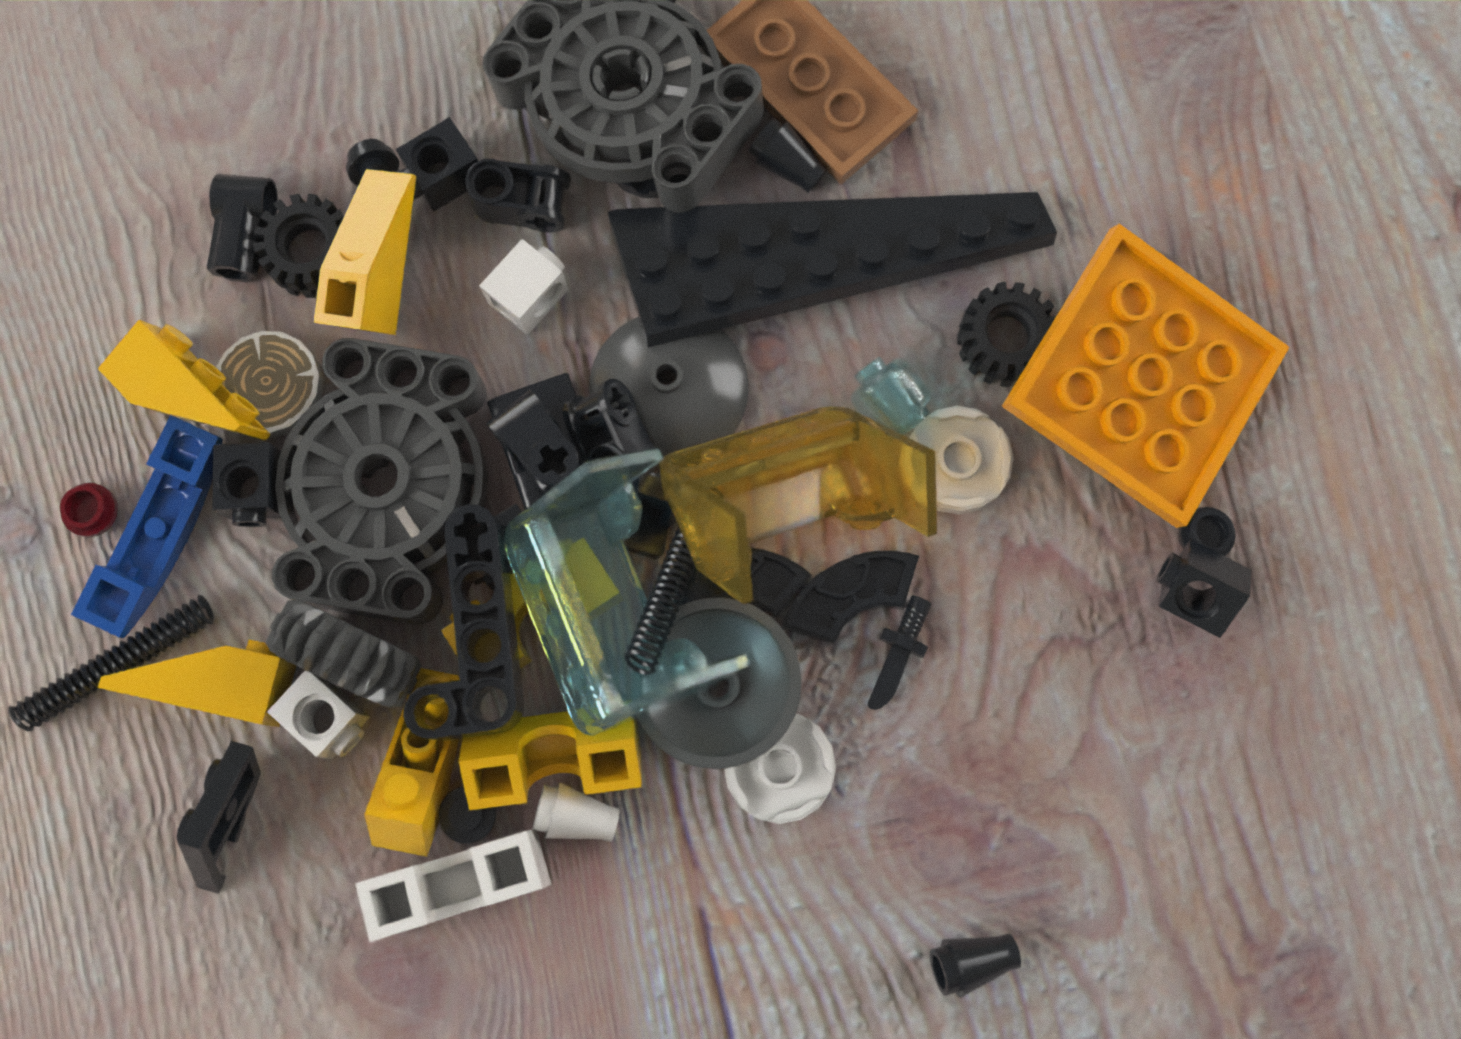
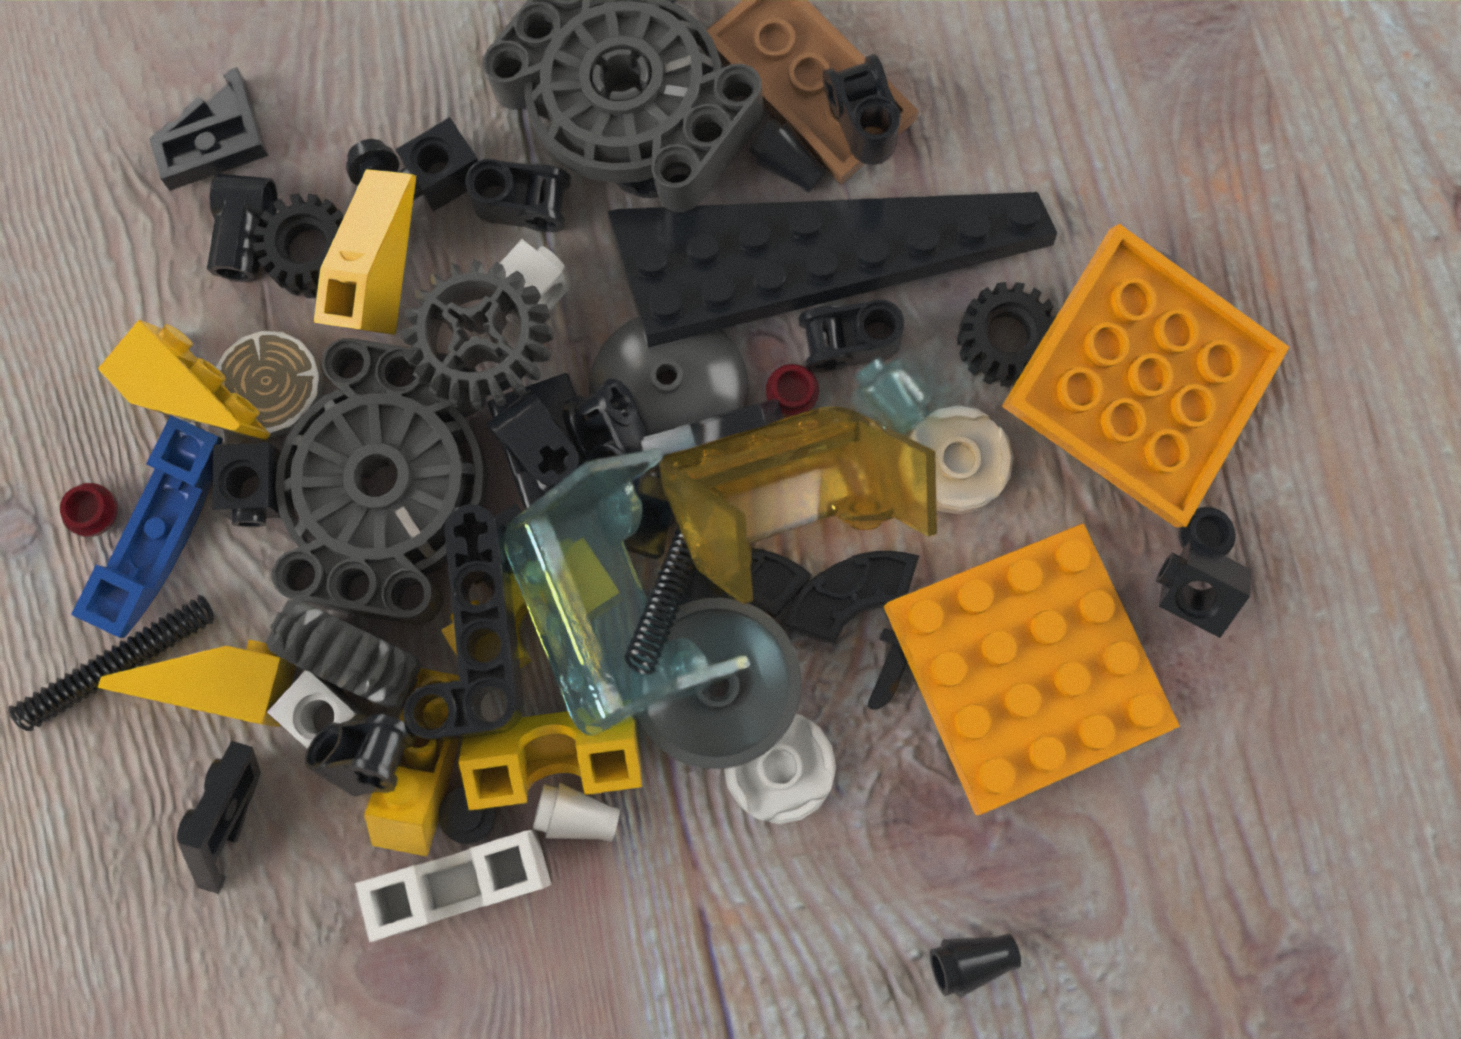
none -> black wing [149,67,269,191]
none -> black piece [305,714,417,797]
none -> dark grey gear [401,259,554,411]
none -> black tile [641,399,783,460]
none -> dark red plate [766,364,819,418]
none -> black piece [798,299,904,373]
none -> black piece [822,54,901,165]
none -> light orange plate [883,523,1180,816]

